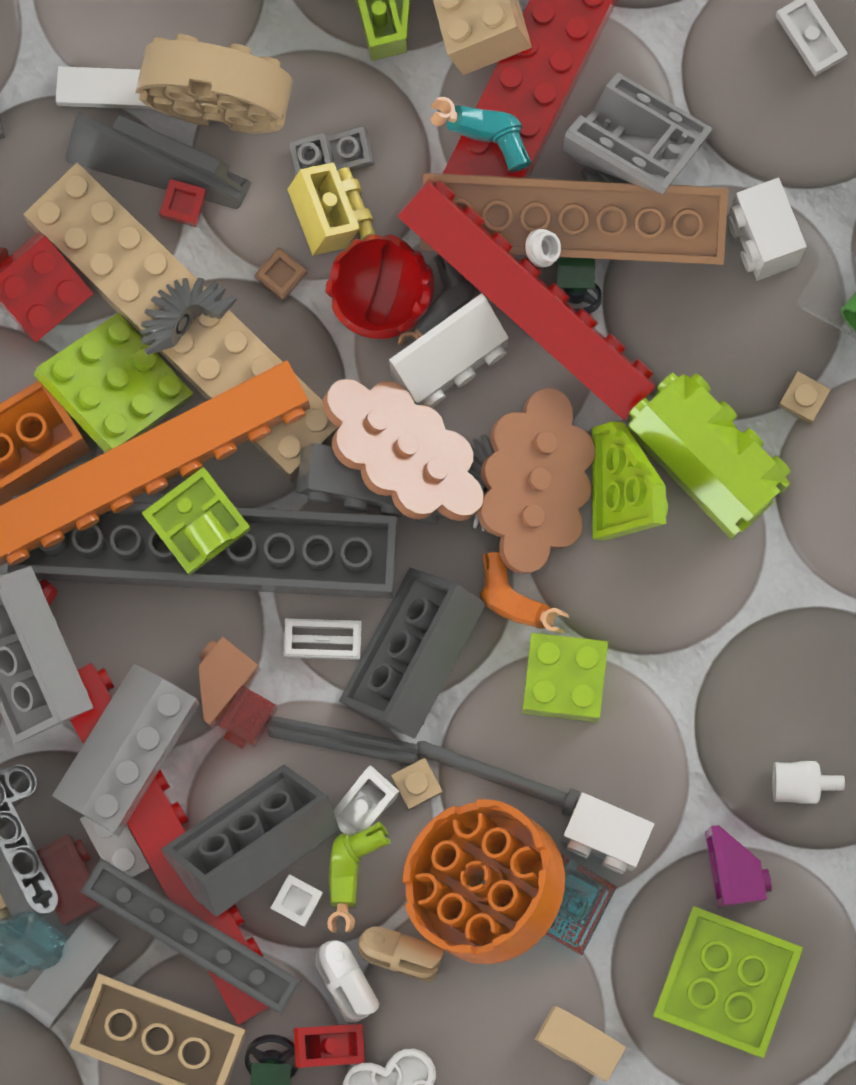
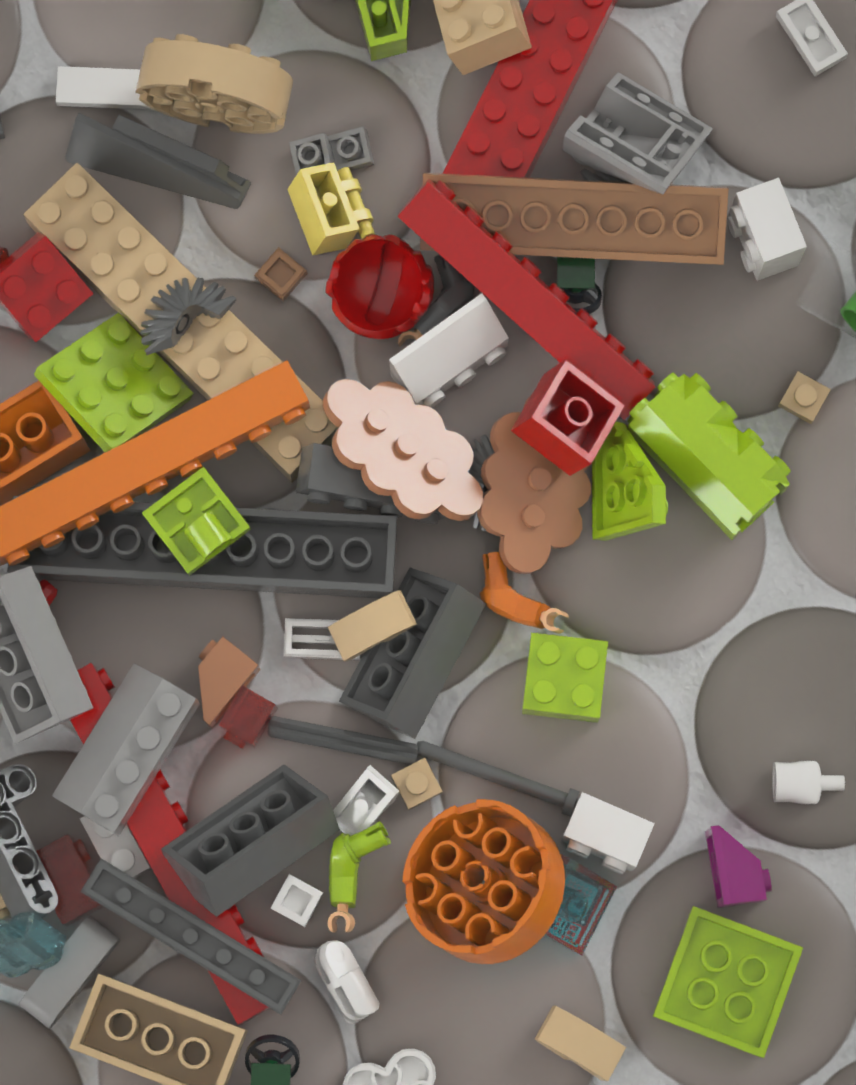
red plate [159,179,207,227] -> none
red slope [293,1024,365,1068] -> none
tan arm [358,926,443,982] -> none
teal arm [430,97,532,173] -> none
white plate [525,229,561,268] -> none
none -> tan slope [328,590,417,661]
none -> red brick [511,360,625,476]

